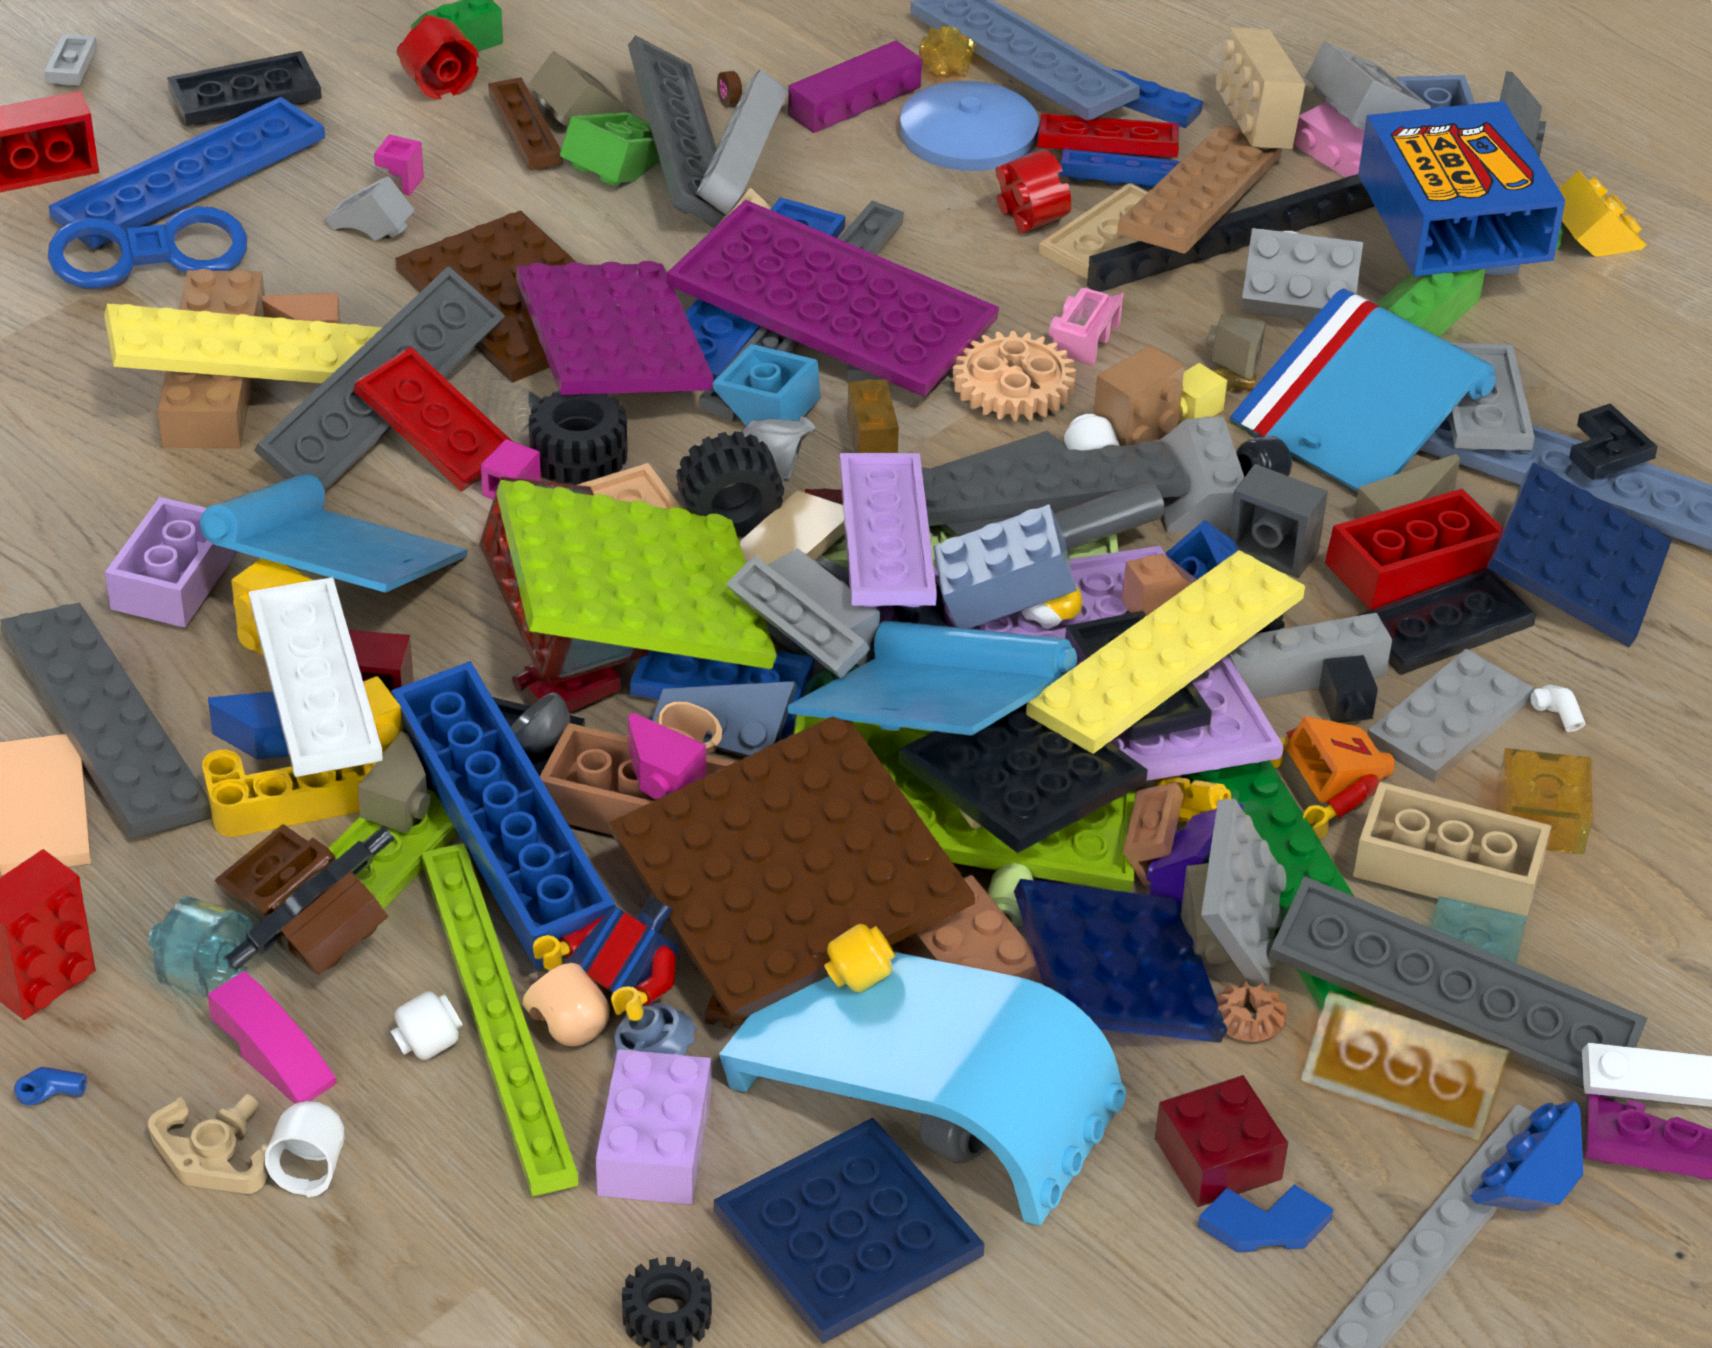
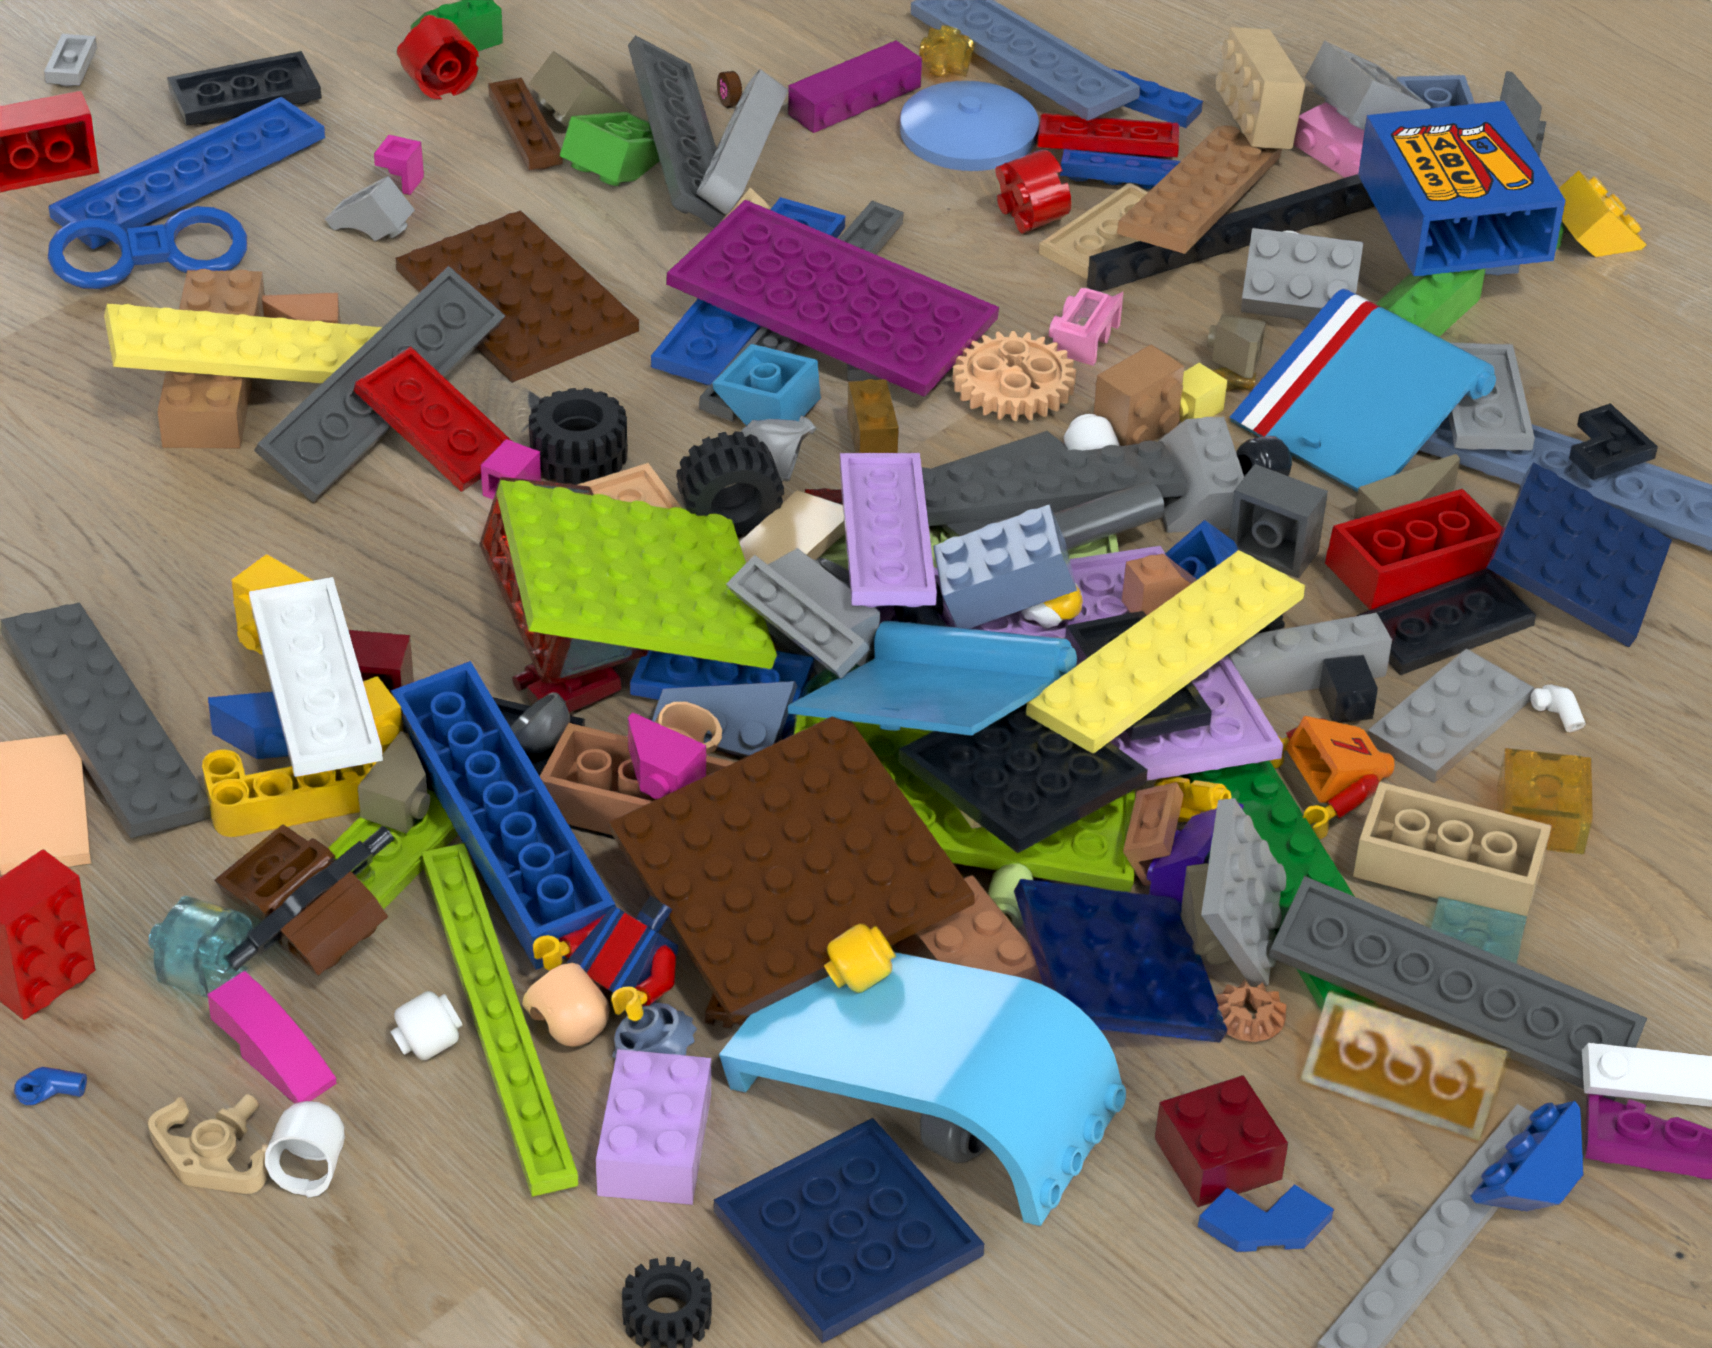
lavender brick [105,497,238,628] -> none
dark azure door [200,474,468,593] -> none
magenta plate [516,261,714,395] -> none

